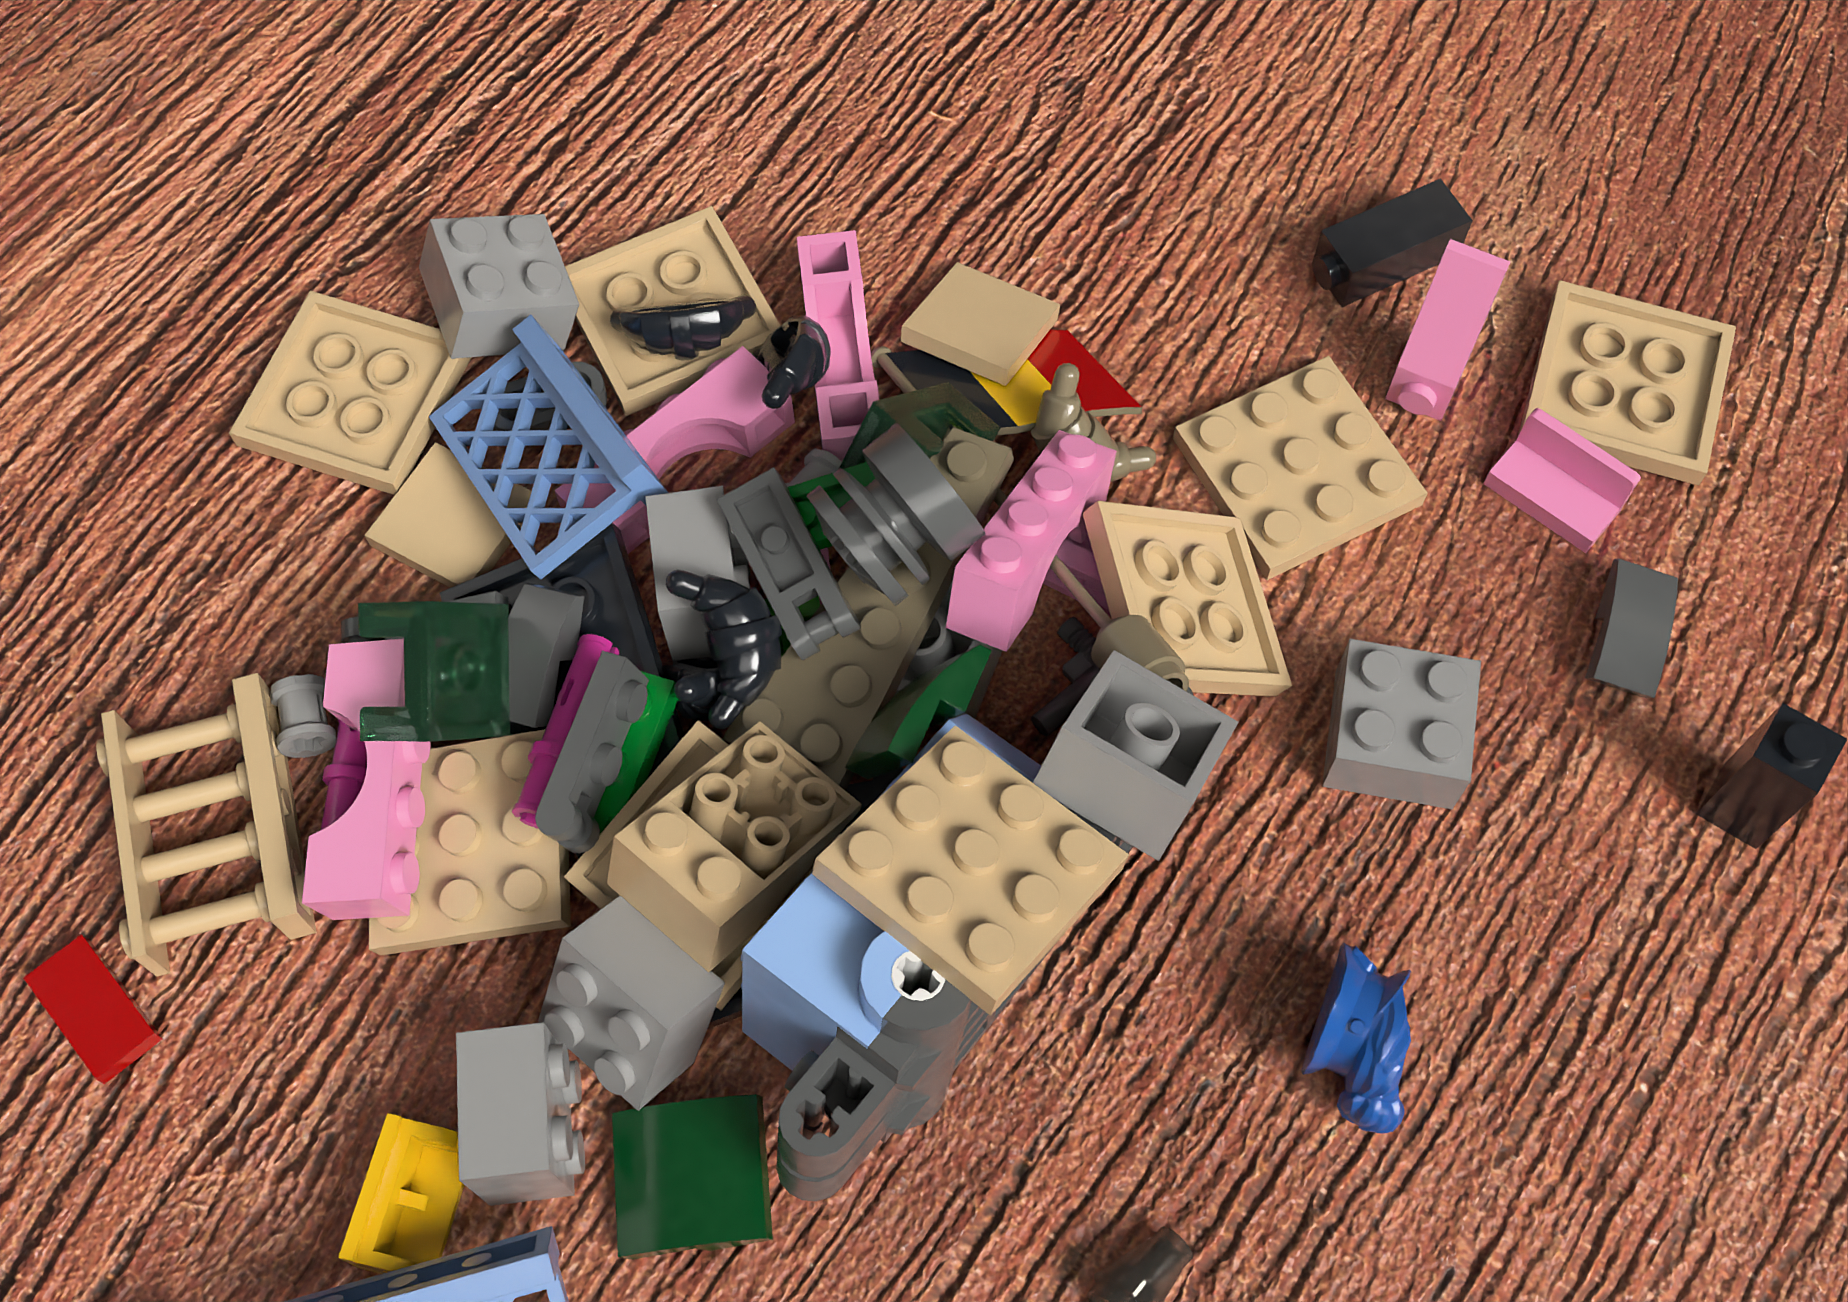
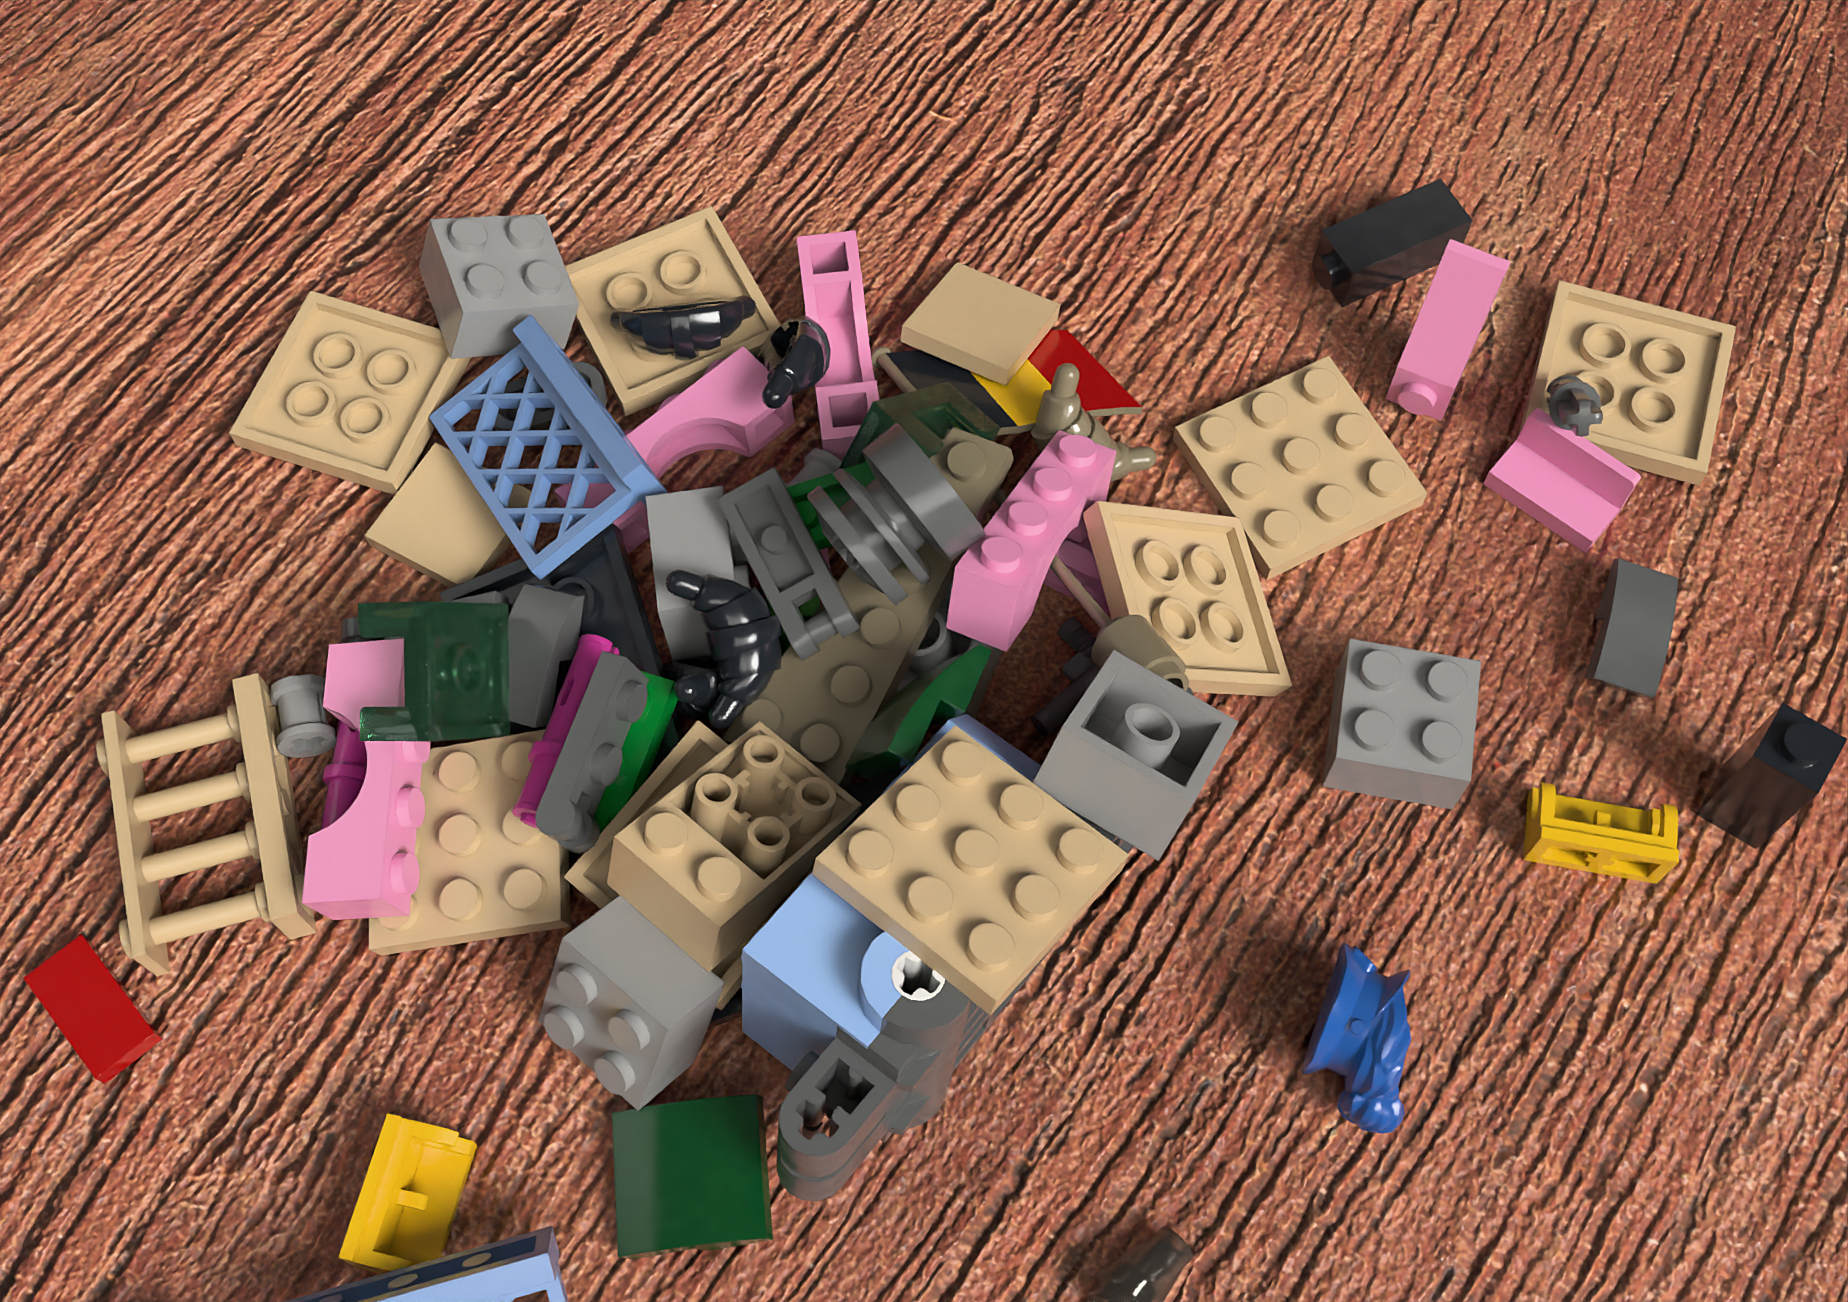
light grey brick [456,1022,585,1206] -> none
none -> yellow hinge [1523,782,1679,884]
none -> dark grey axle [1546,374,1603,437]

